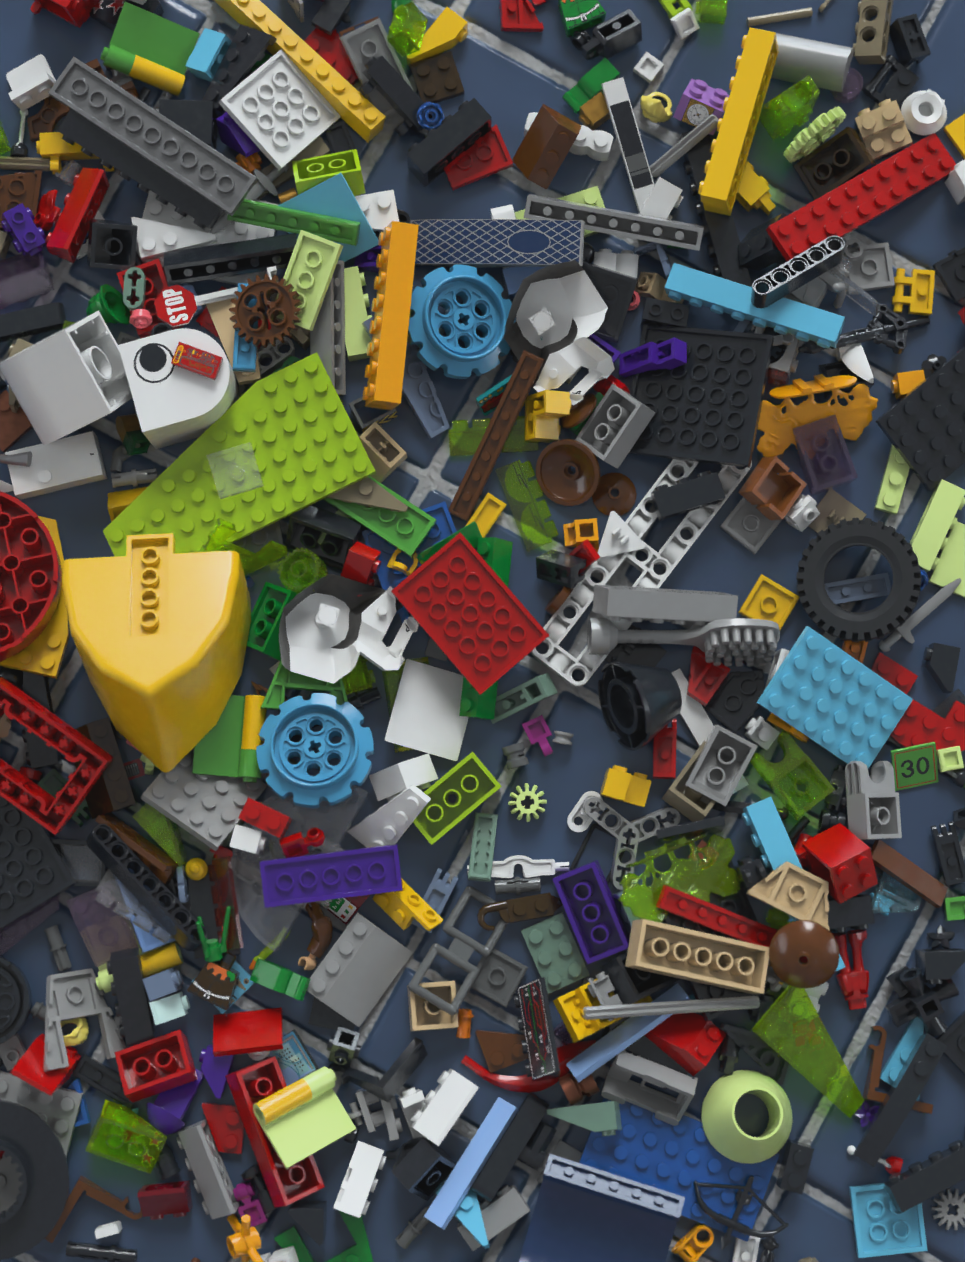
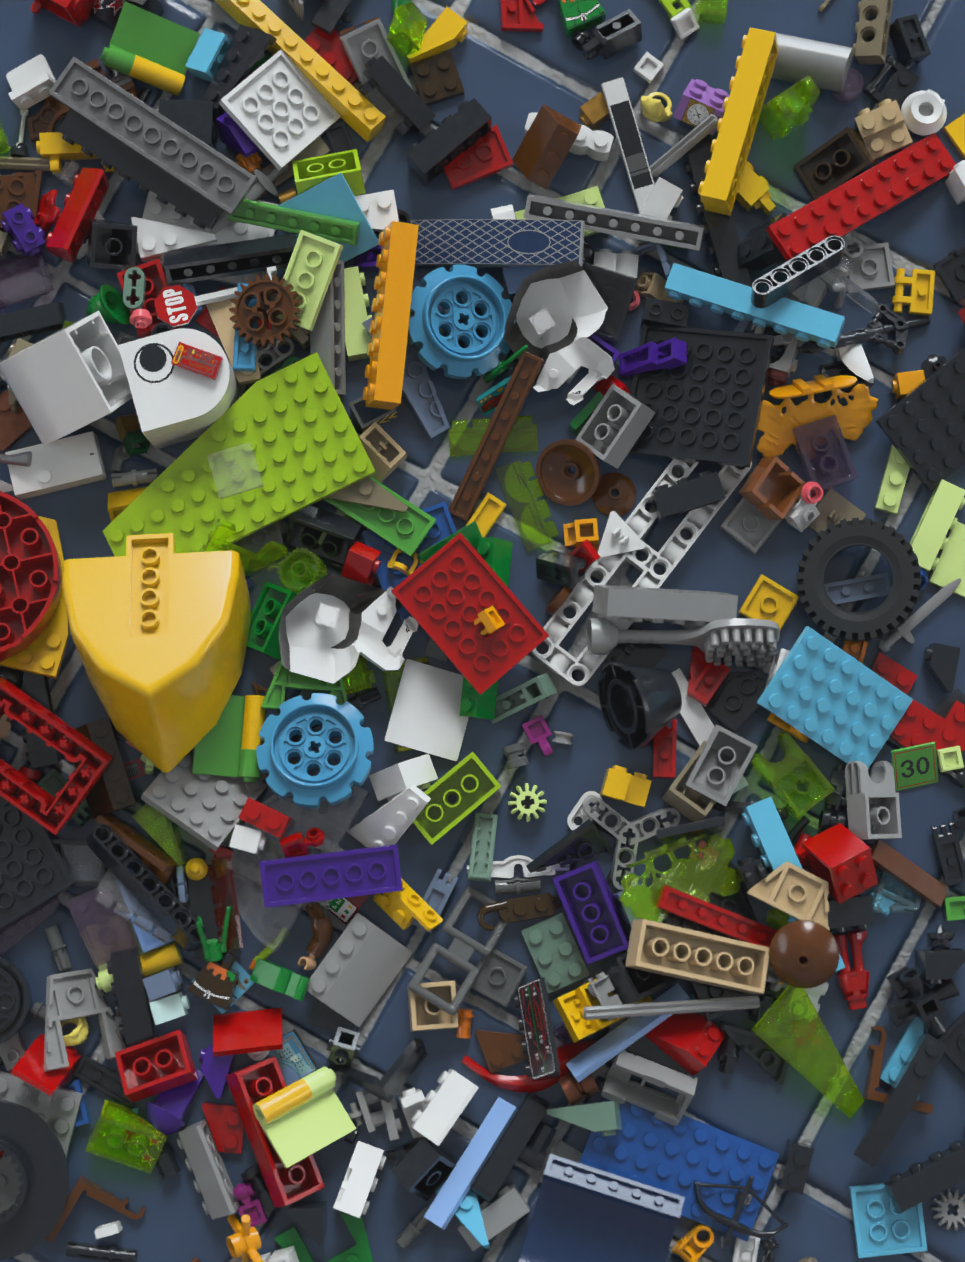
dark red slope [137,1180,193,1220] -> none
blue plate [417,102,444,130] -> none
yellow brick [525,390,571,443] -> none
reddish brown dish [560,393,597,429] -> none
green piece [562,57,620,114] -> none
yellowish green cone [701,1070,793,1164] -> none
white bracket [744,716,780,751] -> none
dark tan bar [747,7,813,27] -> none
yellowish green gear [783,106,846,163] -> none
red hinge [847,1146,903,1175] -> none
dark purple plant [853,1099,880,1127] -> none
none -> light orange tile [474,606,505,635]
none -> green piece [483,345,528,383]
none -> black wing [526,818,614,873]
none -> coral plate [801,481,823,504]

